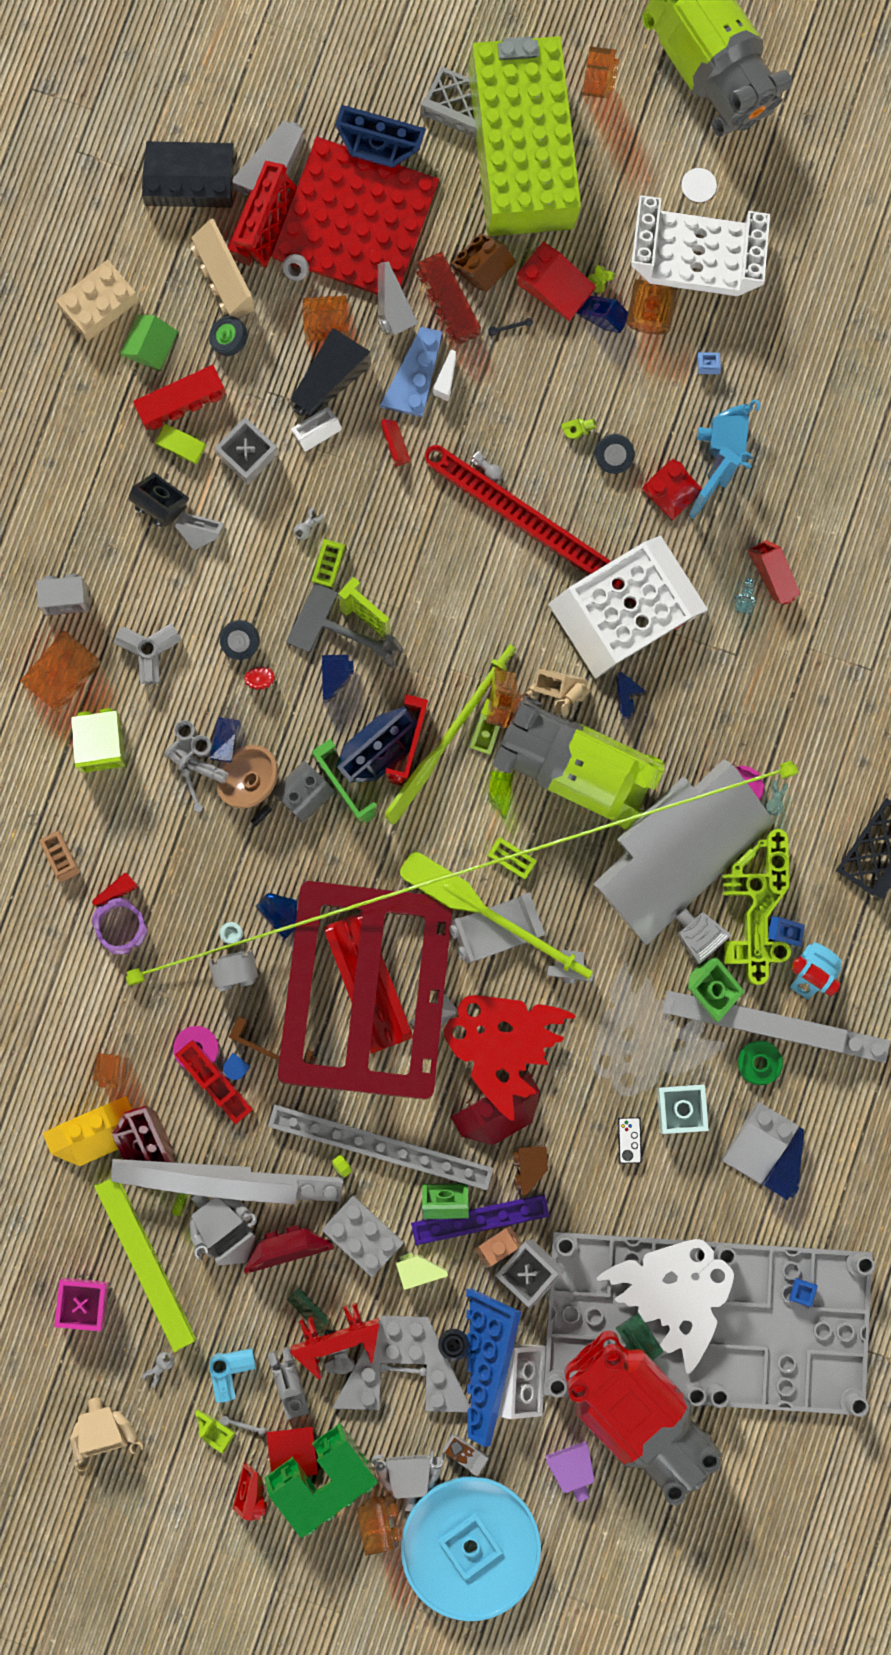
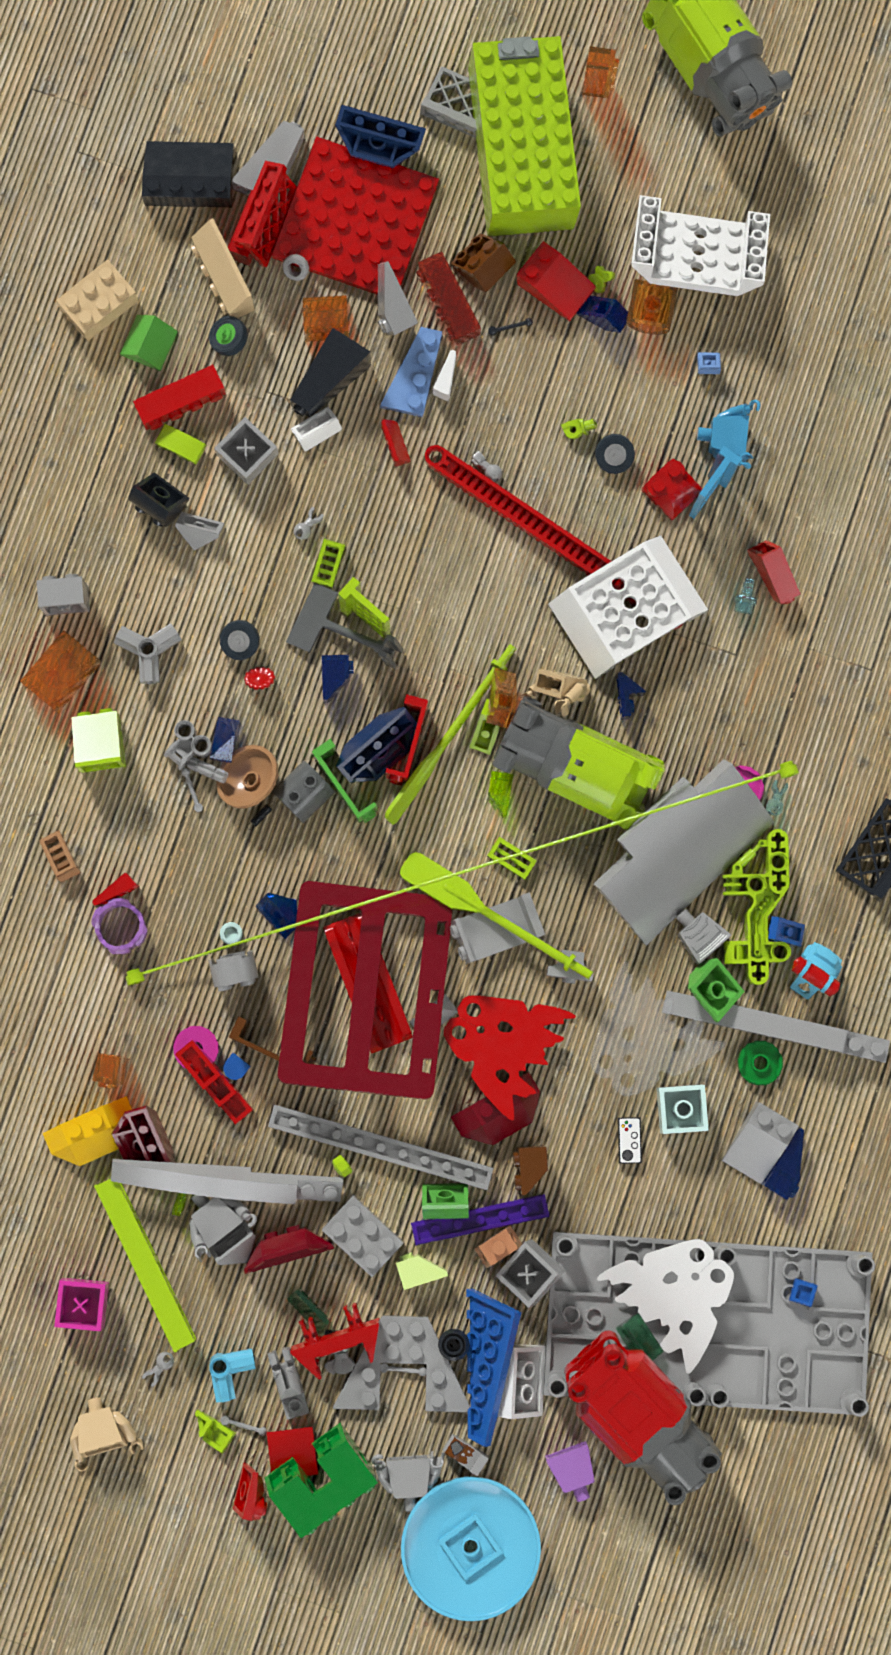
clear orange brick [357,1496,403,1556] -> none
white sticker [681,168,717,202] -> none

